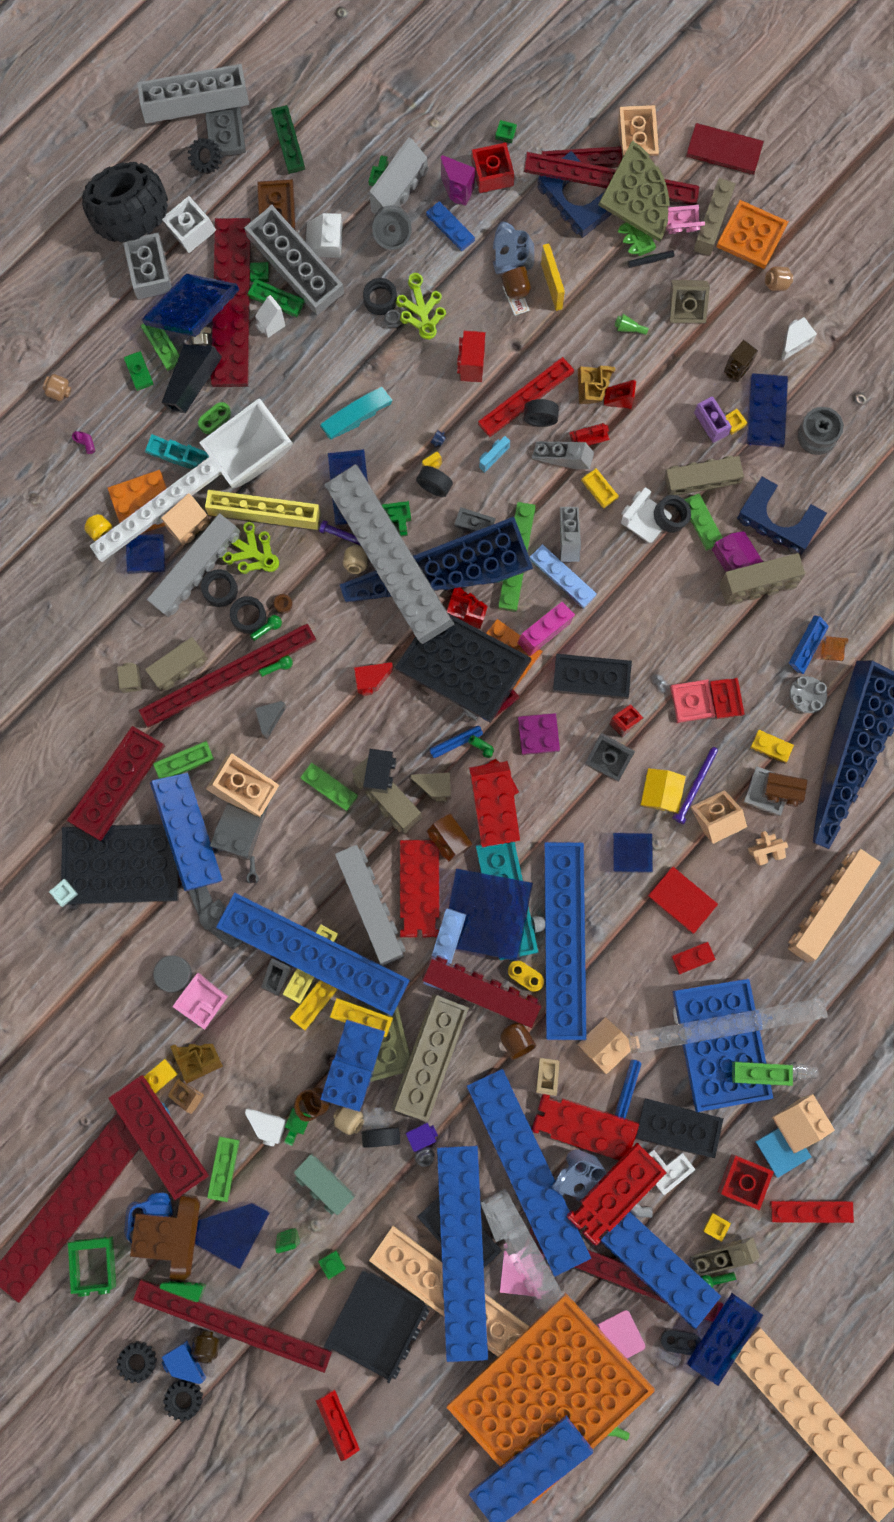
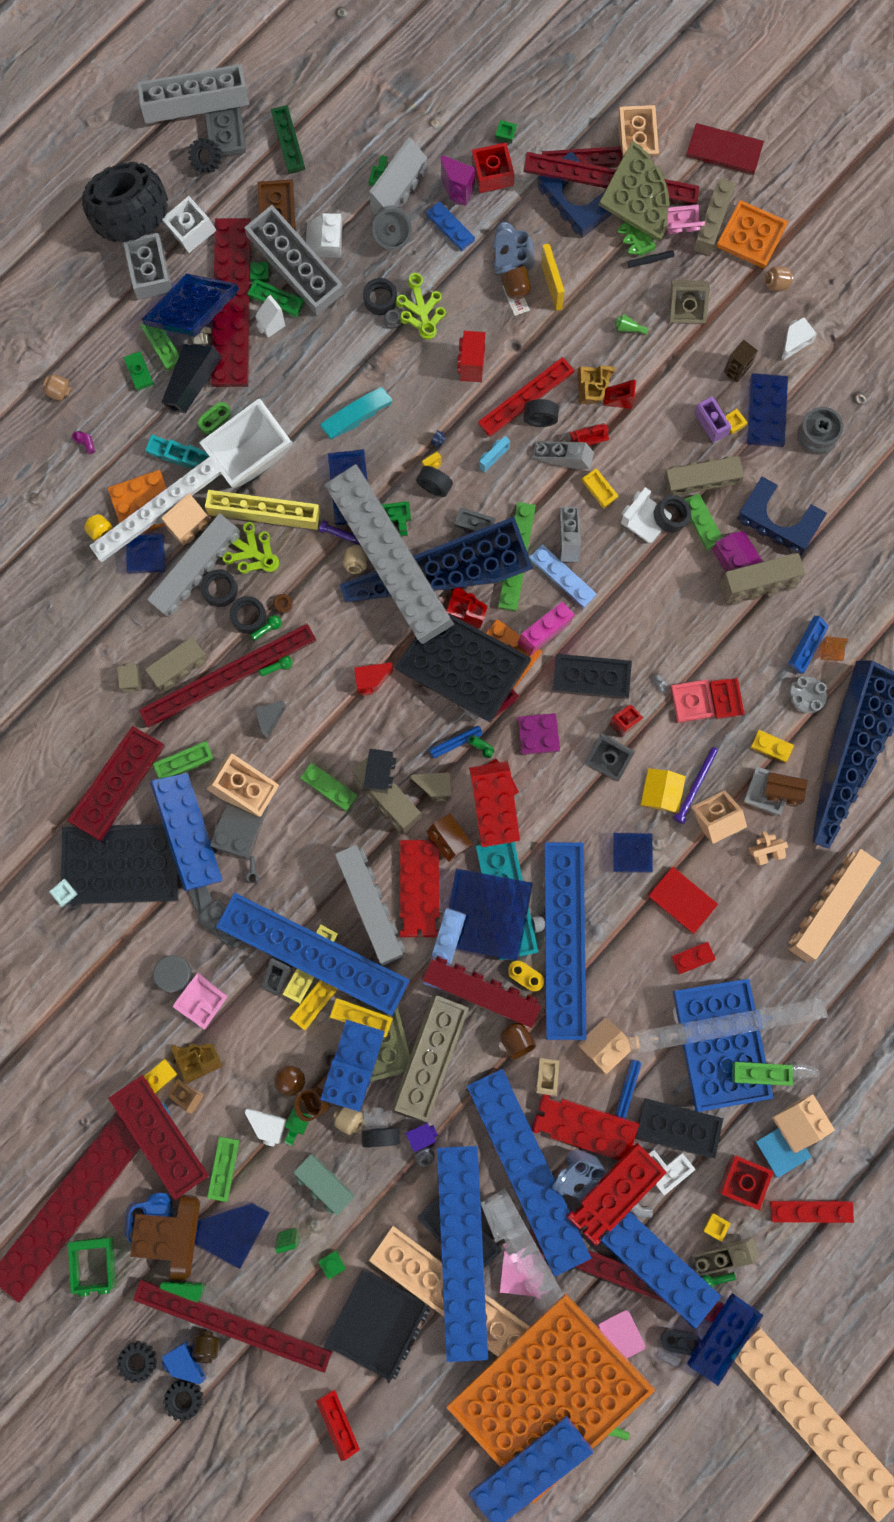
none -> reddish brown hair [274,1065,305,1096]

